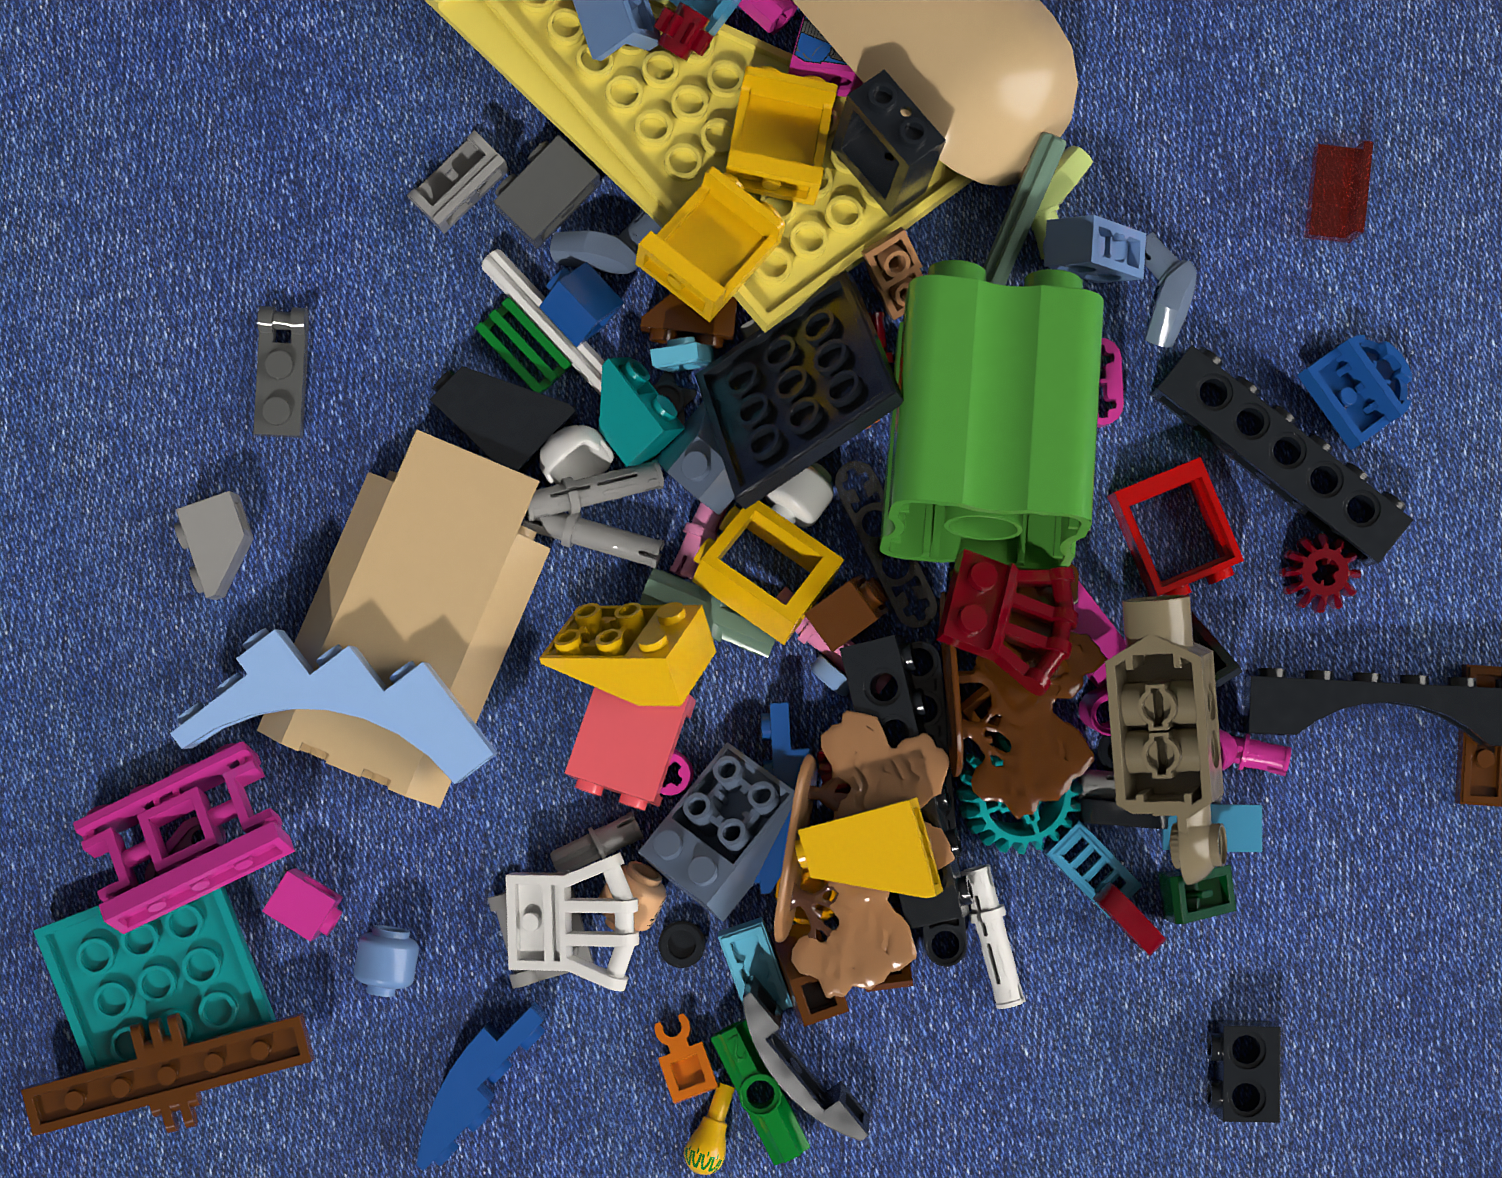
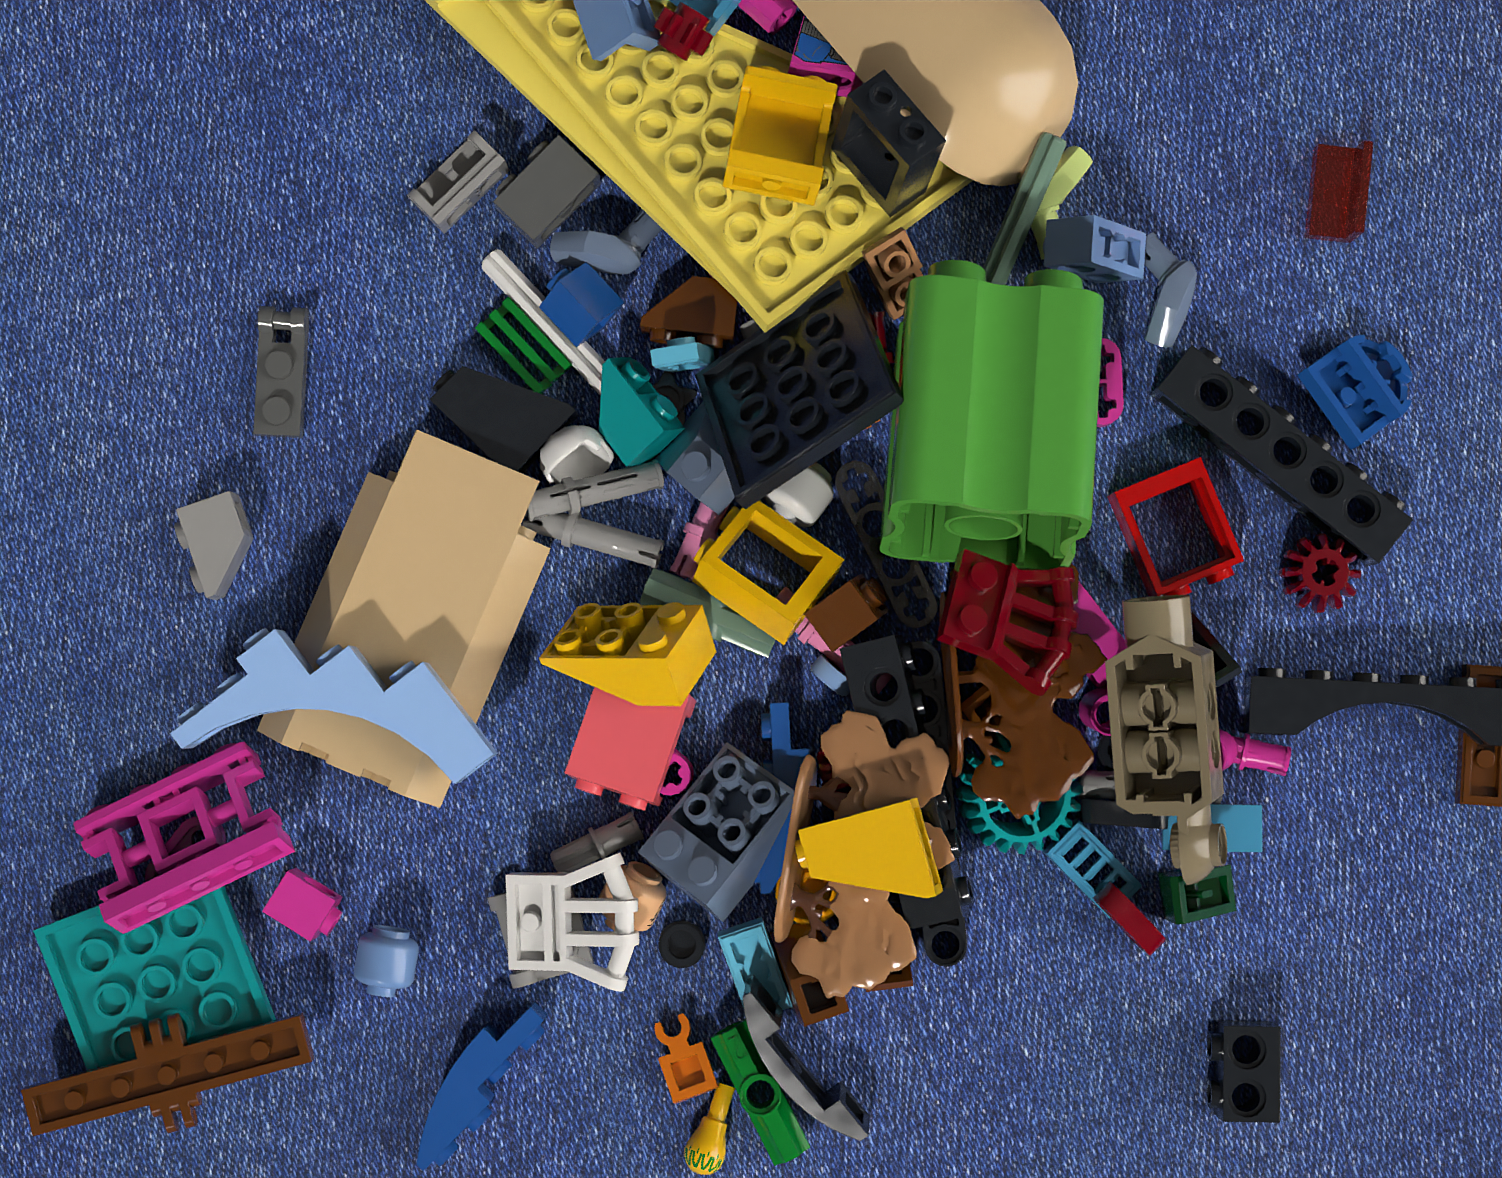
yellow panel [635,166,786,322] -> none
white pin [961,864,1026,1009] -> none

